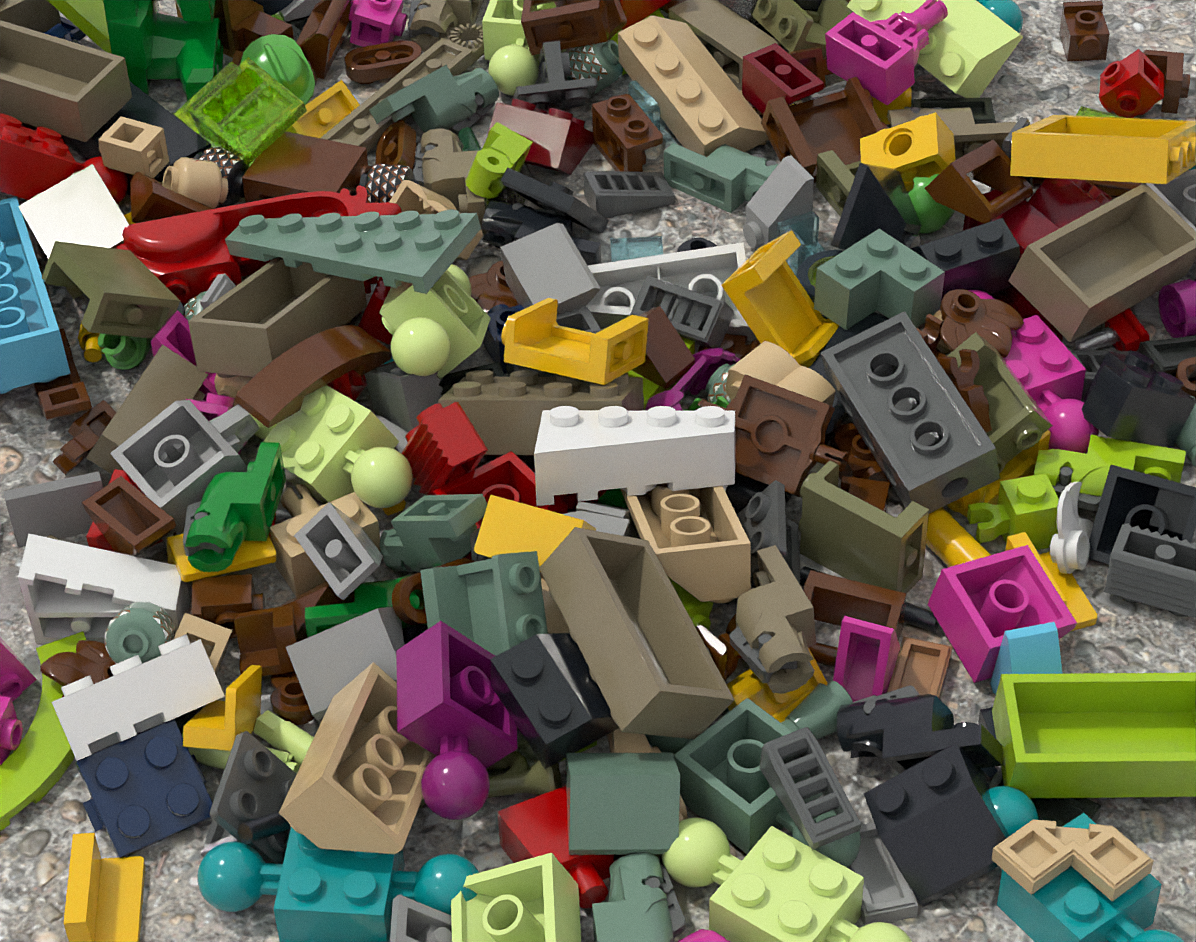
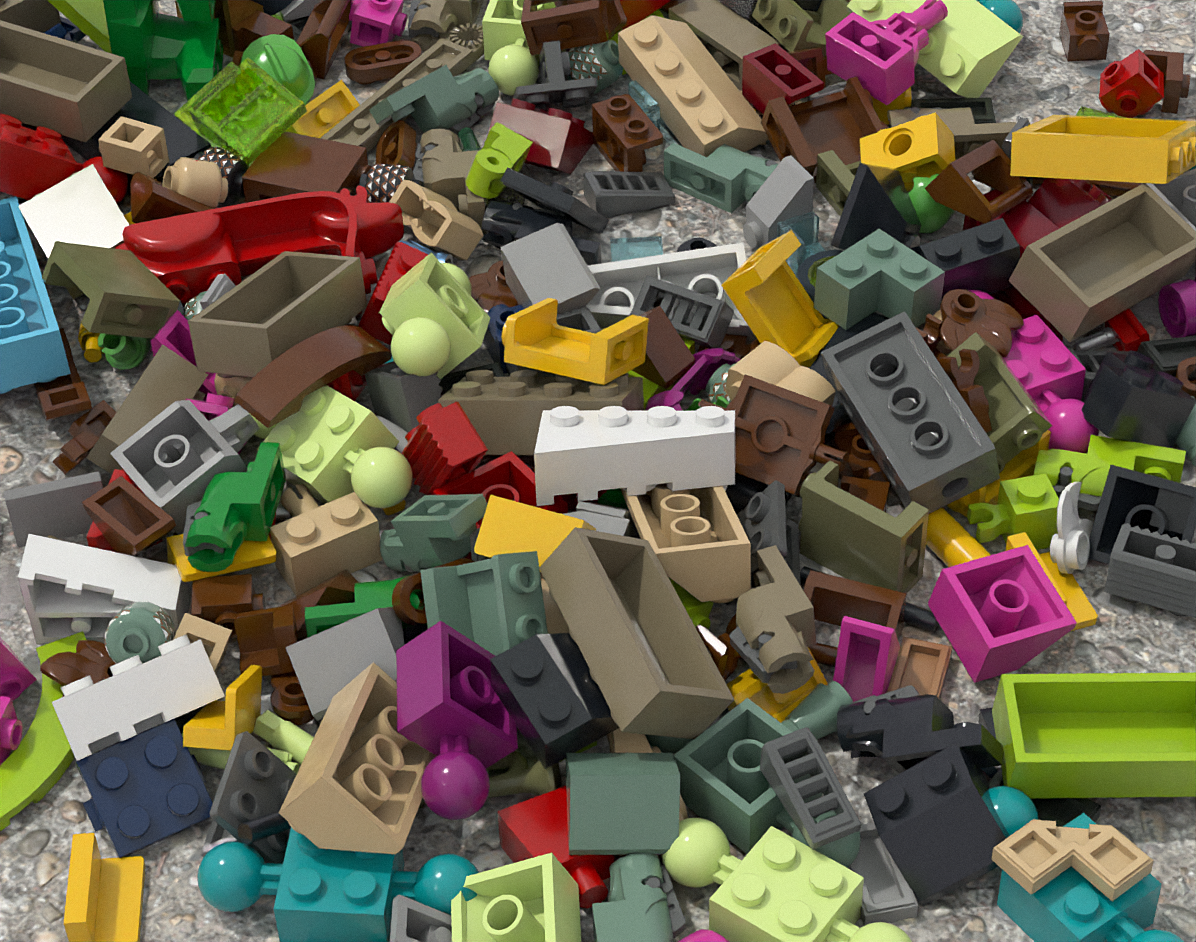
sand green wing [225,209,481,294] -> none
light grey slope [294,502,383,600] -> none
medium azure slope [990,622,1063,694] -> none

